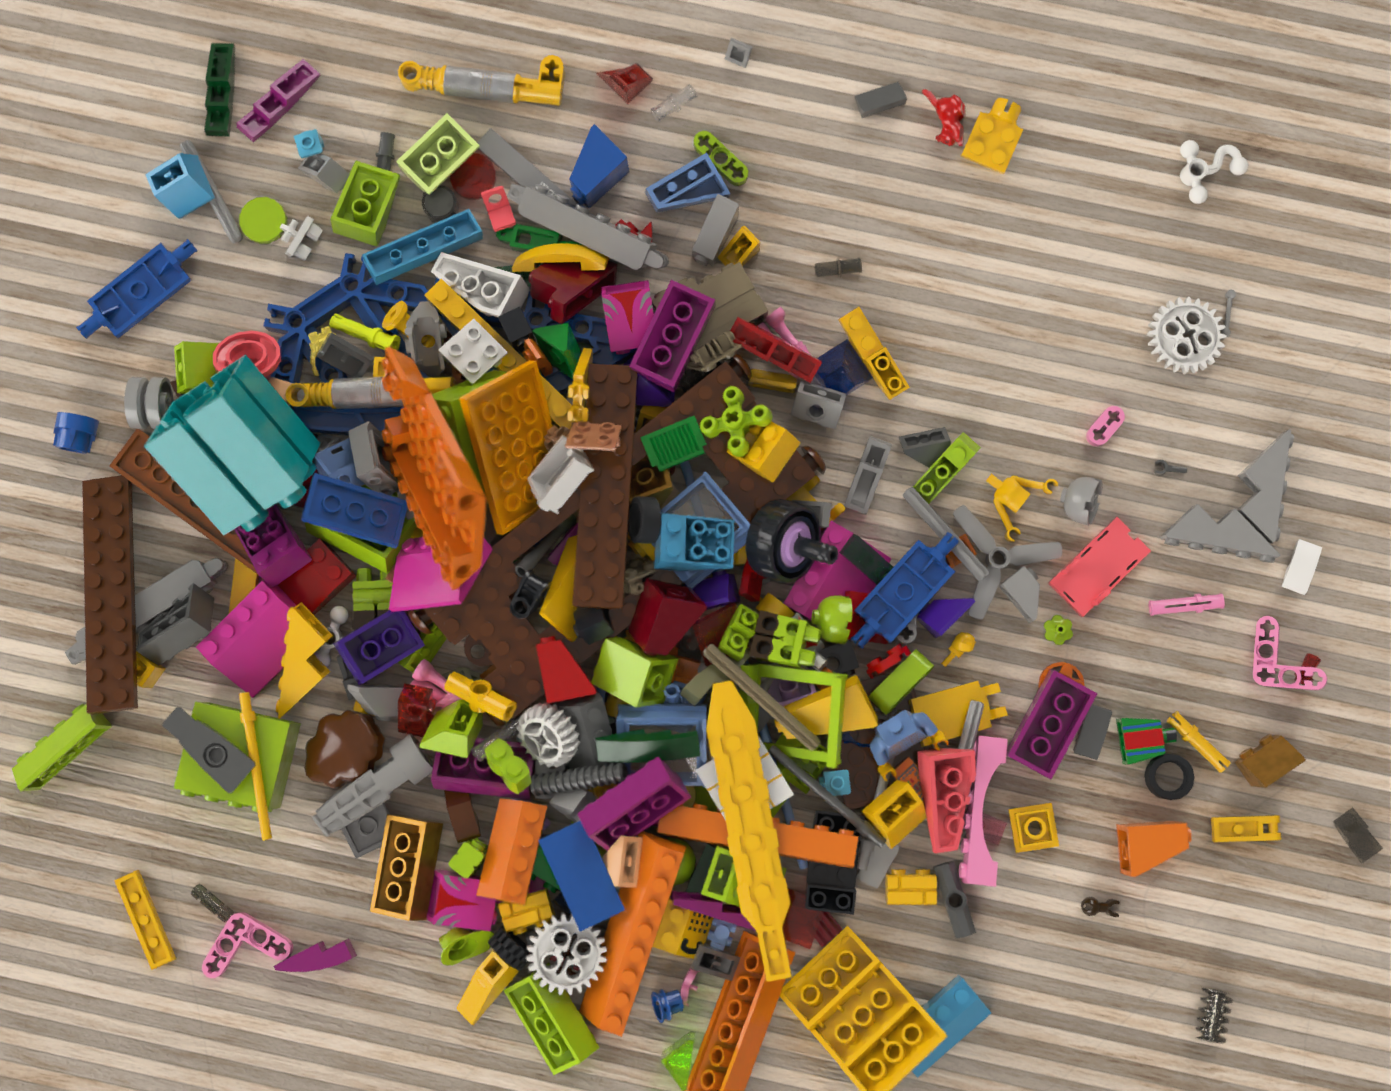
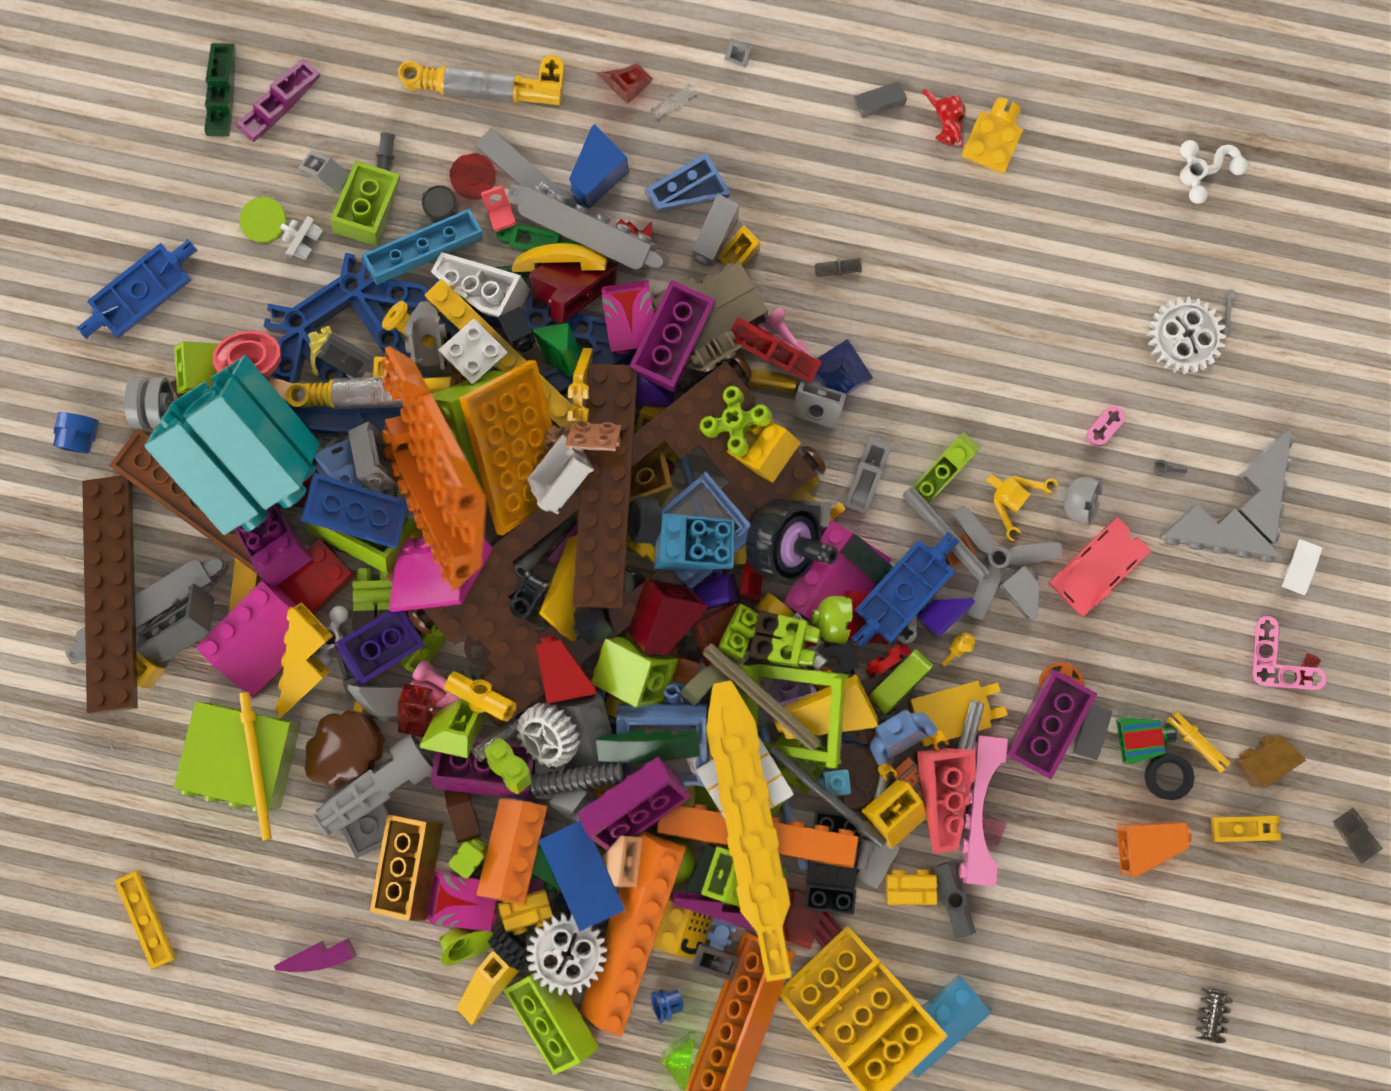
lime slope [12,704,112,791] -> none
dark azure slope [145,153,215,219] -> none
dark grey piece [162,707,256,793] -> none
light grey axle [180,140,243,243] -> none
clear smoke axle [190,884,234,922] -> none
bright pink beam [202,912,293,978] -> none
medium azure bracket [294,129,325,158] -> none
neon yellow pin [329,313,401,351] -> none
yellowish green slope [396,113,480,195] -> none
orange slope [523,338,553,377] -> none
dark tan hinge [624,558,662,595] -> none
green window [640,415,707,472] -> none
bright pink piece [680,967,699,1006] -> none
lime beam [694,131,748,186] -> none
yellow slope [838,307,910,400] -> none
dark grey slope [899,427,951,468] -> none
yellow piece [1008,802,1059,853] -> none
lime plant [1044,615,1073,645] -> none
dark brown arm [1081,897,1120,917] -> none
bright pink pin [1148,593,1225,616] -> none

